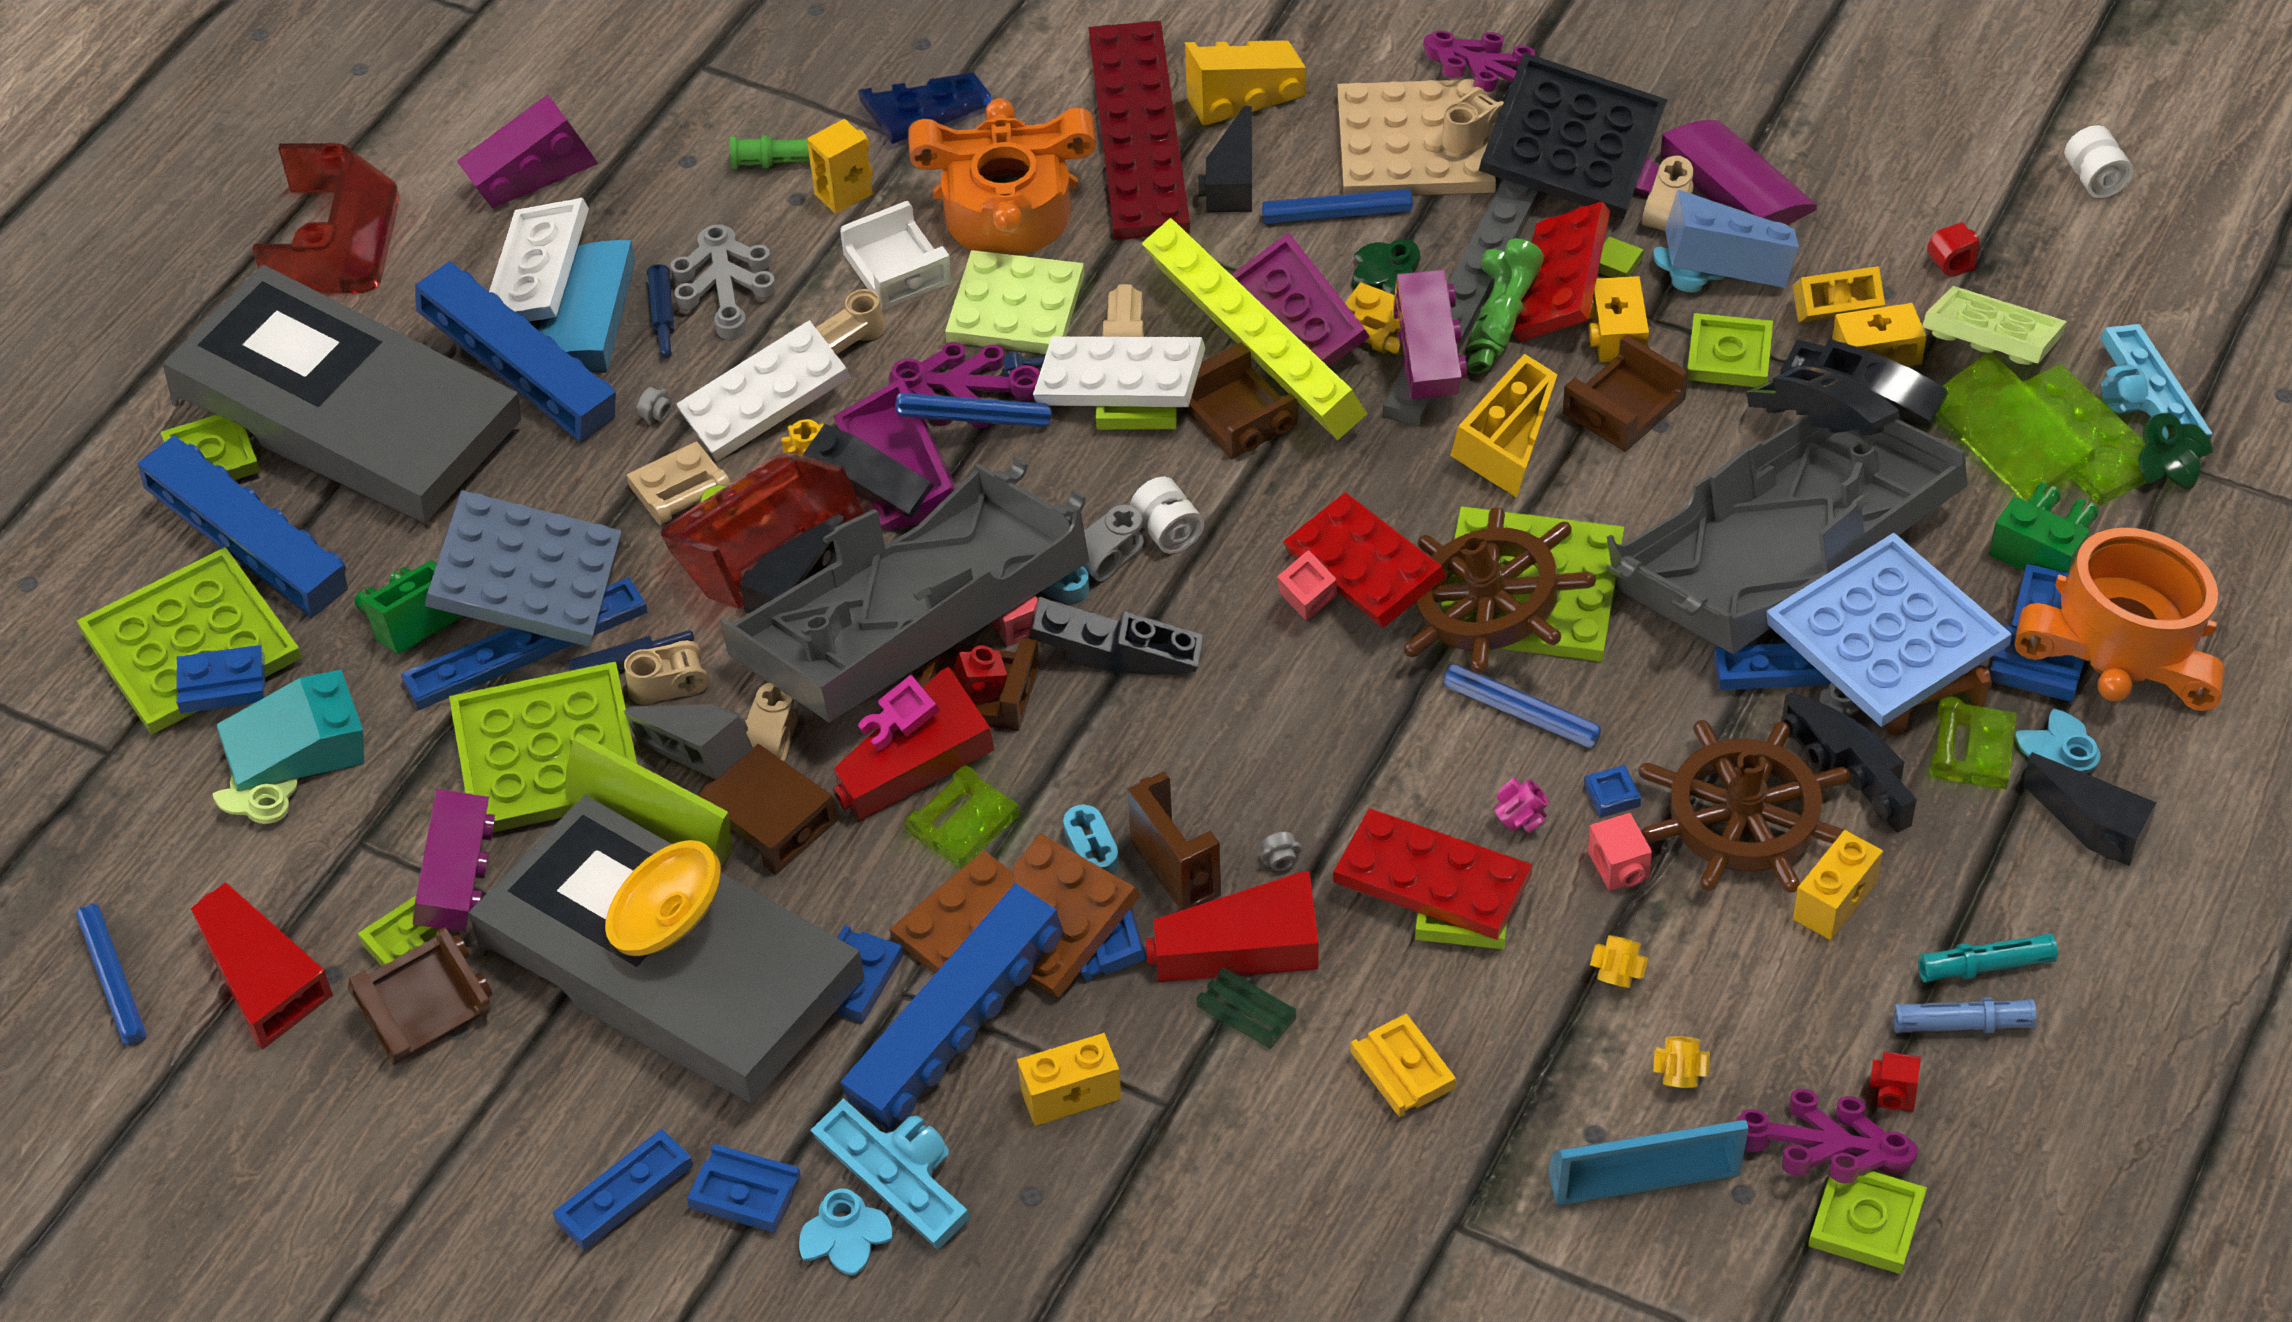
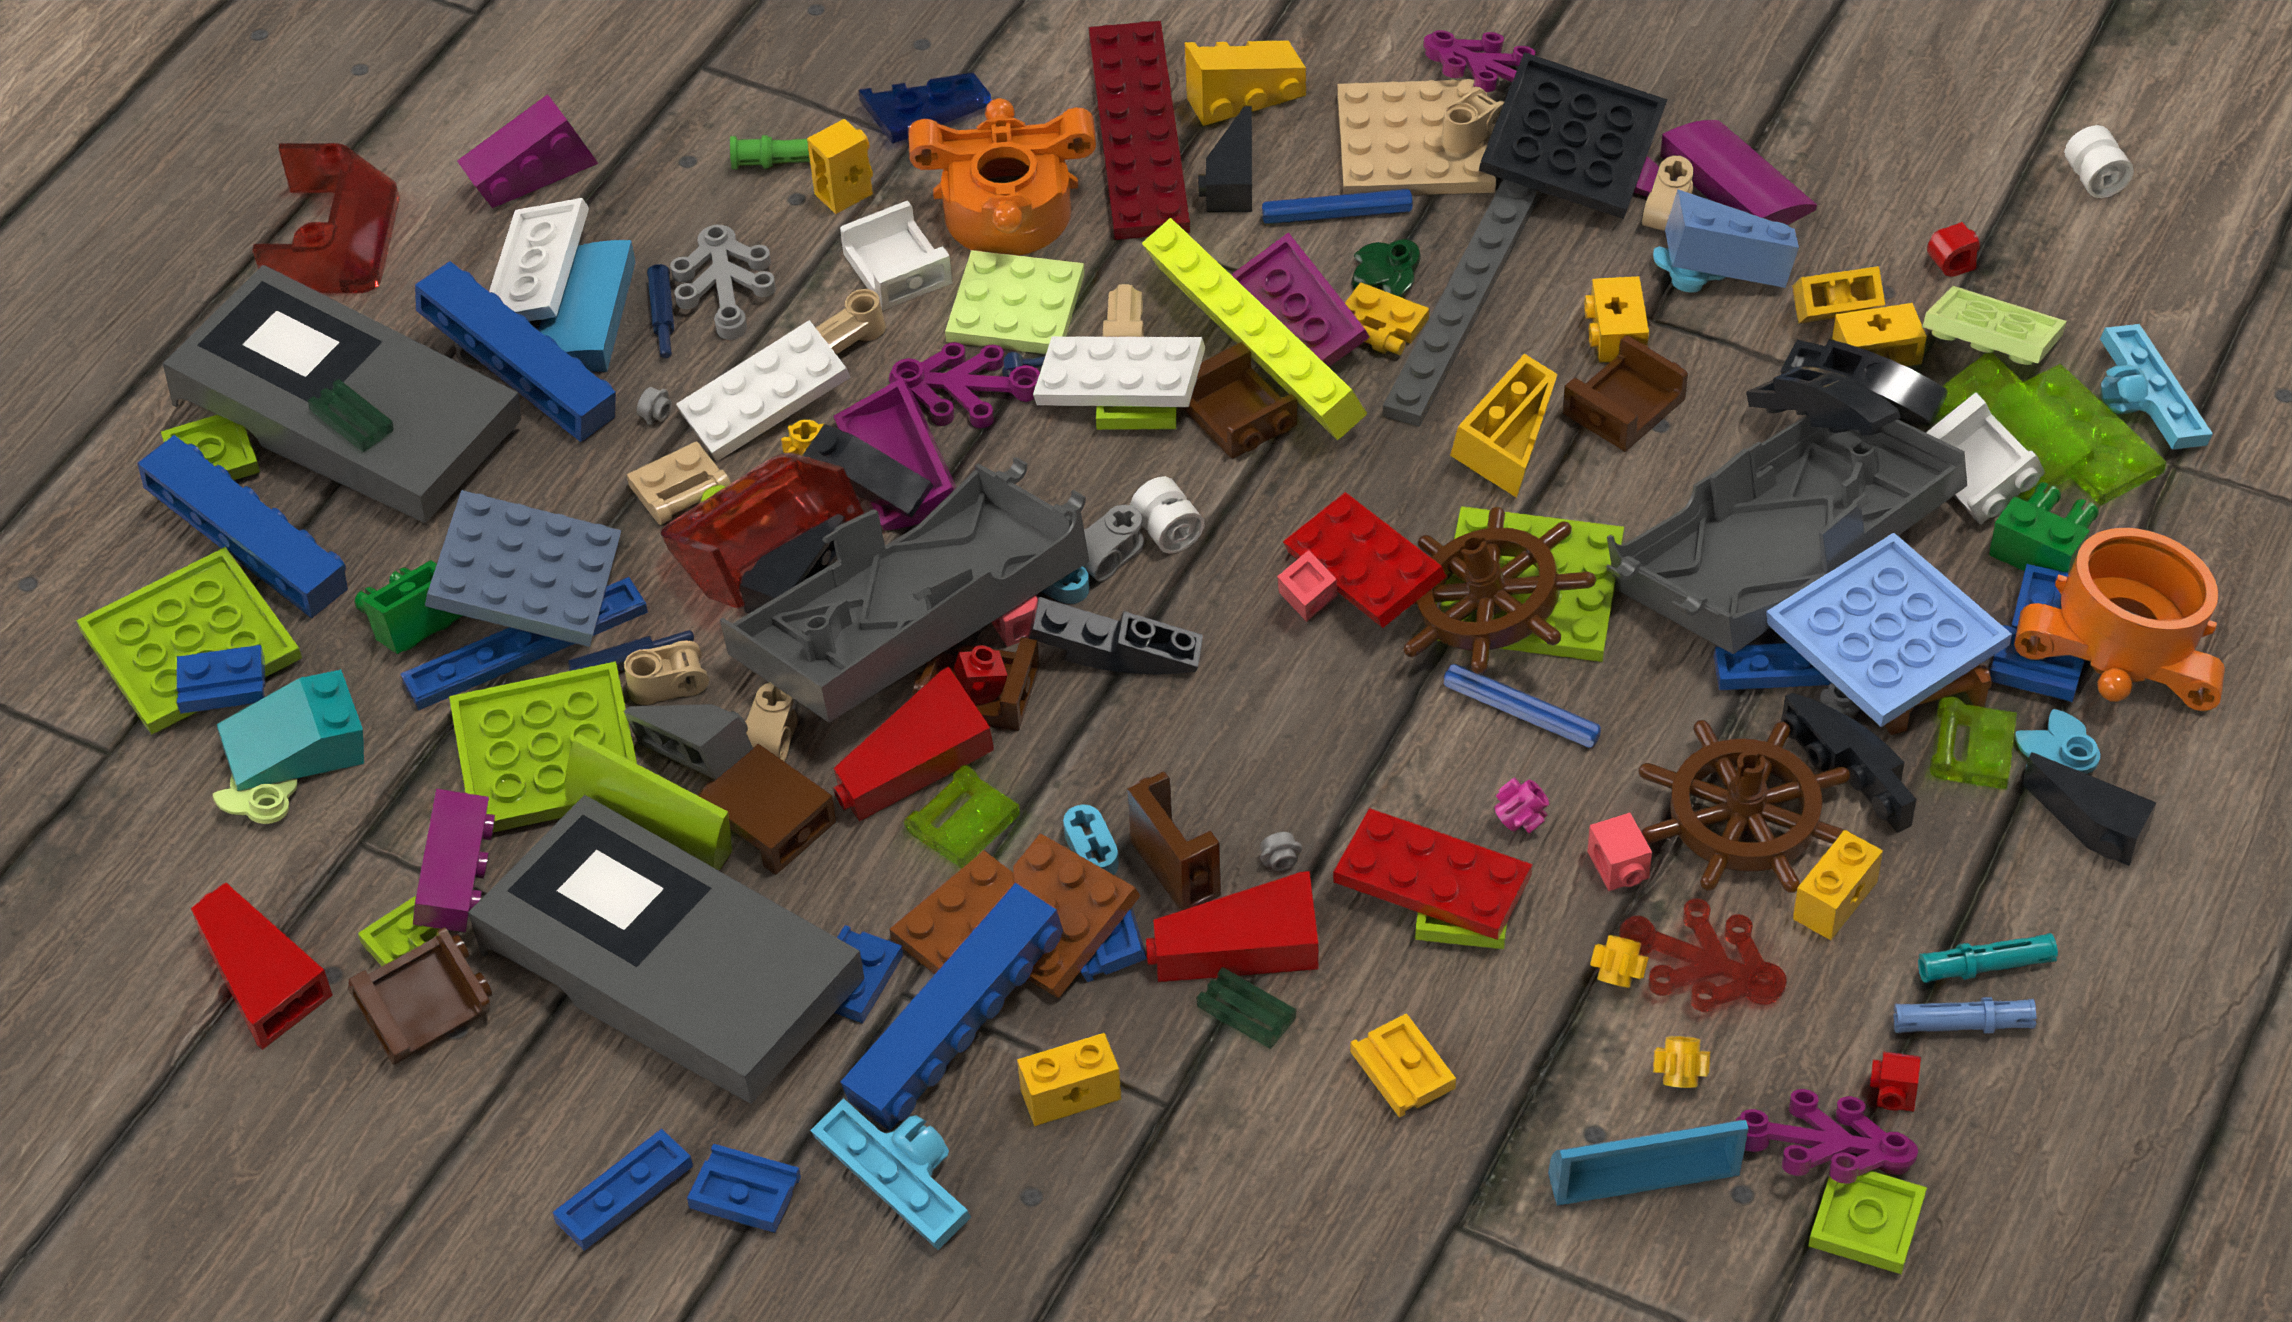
blue axle [76,903,146,1045] -> none
yellow dish [605,840,721,956] -> none
medium azure plate [799,1188,892,1275] -> none
dark pink plate [858,675,940,751] -> none
blue axle [895,393,1051,428] -> none
wedge [1392,270,1467,399] -> none
bright green piece [1466,238,1544,374] -> none
red plate [1512,201,1610,342] -> none
blue tile [1584,765,1641,818] -> none
lime tile [1598,237,1644,278] -> none
lime plate [1687,313,1773,387] -> none
dark green plate [2138,413,2213,489] -> none
none -> clear green tile [308,379,394,452]
none -> clear red plant [1619,899,1787,1012]
none -> white panel [1926,393,2045,525]

